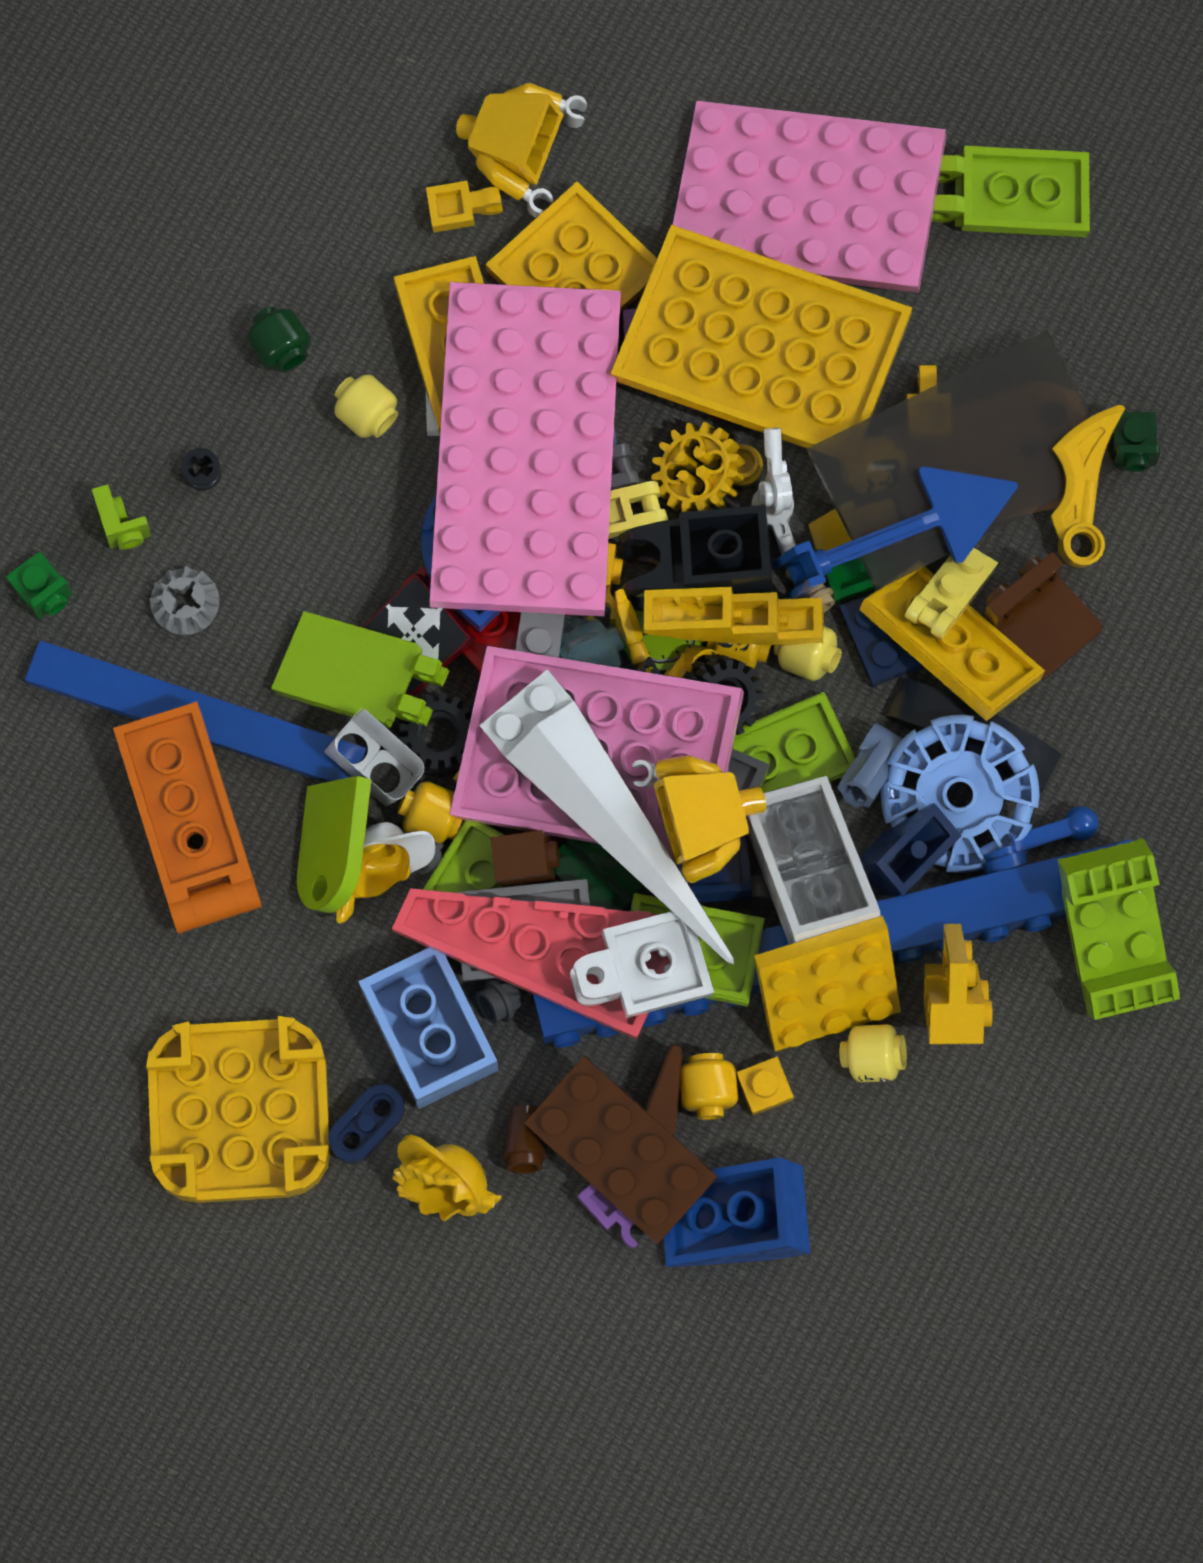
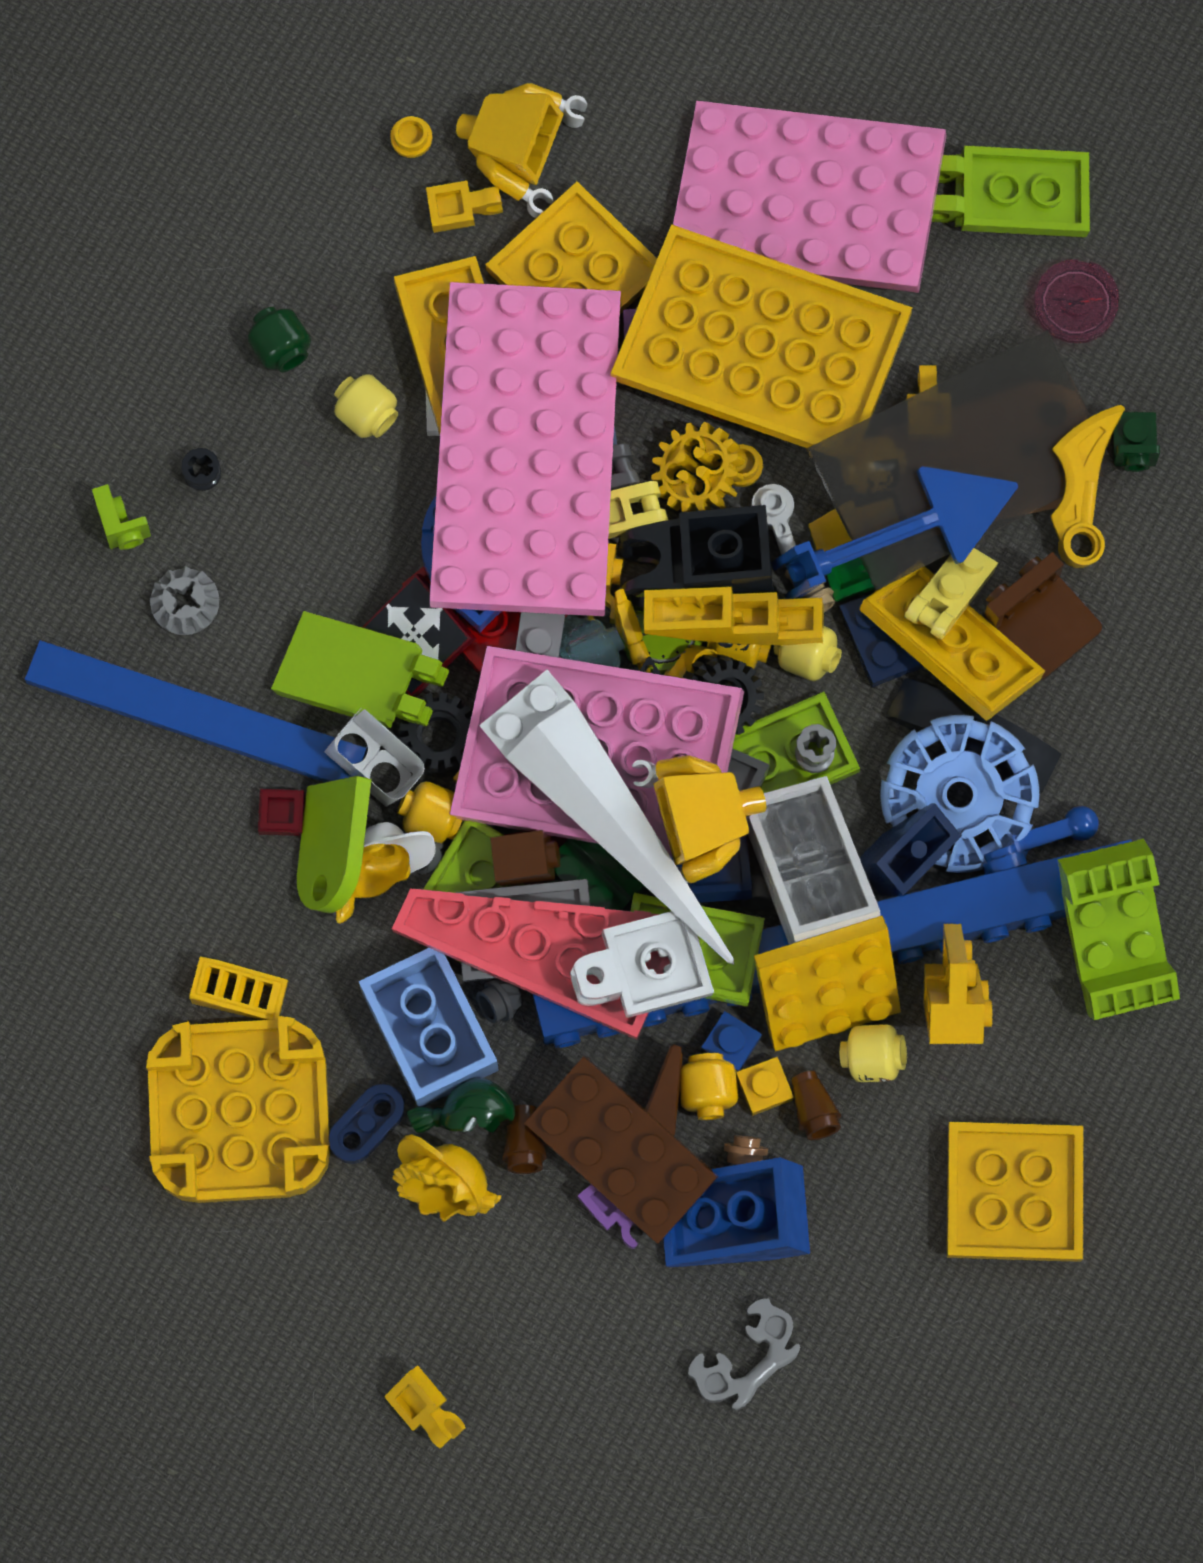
green bracket [6,551,73,620] -> none
orange hinge [113,702,262,934] -> none
white plate [758,428,793,515] -> none
sand blue piece [837,722,906,808] -> none
none -> yellow slope [190,956,289,1020]
none -> dark red tile [258,789,305,836]
none -> yellow plate [384,1366,466,1449]
none -> yellow plate [390,116,433,158]
none -> dark green hair [407,1078,515,1133]
none -> light grey helmet [688,1299,800,1411]
none -> blue plate [701,1011,762,1072]
none -> medium nougat plate [724,1135,769,1165]
none -> reddish brown cone [791,1071,841,1140]
none -> light grey bush [795,724,836,773]
none -> yellow plate [947,1122,1083,1262]
none -> clear pink tile [1034,259,1119,343]

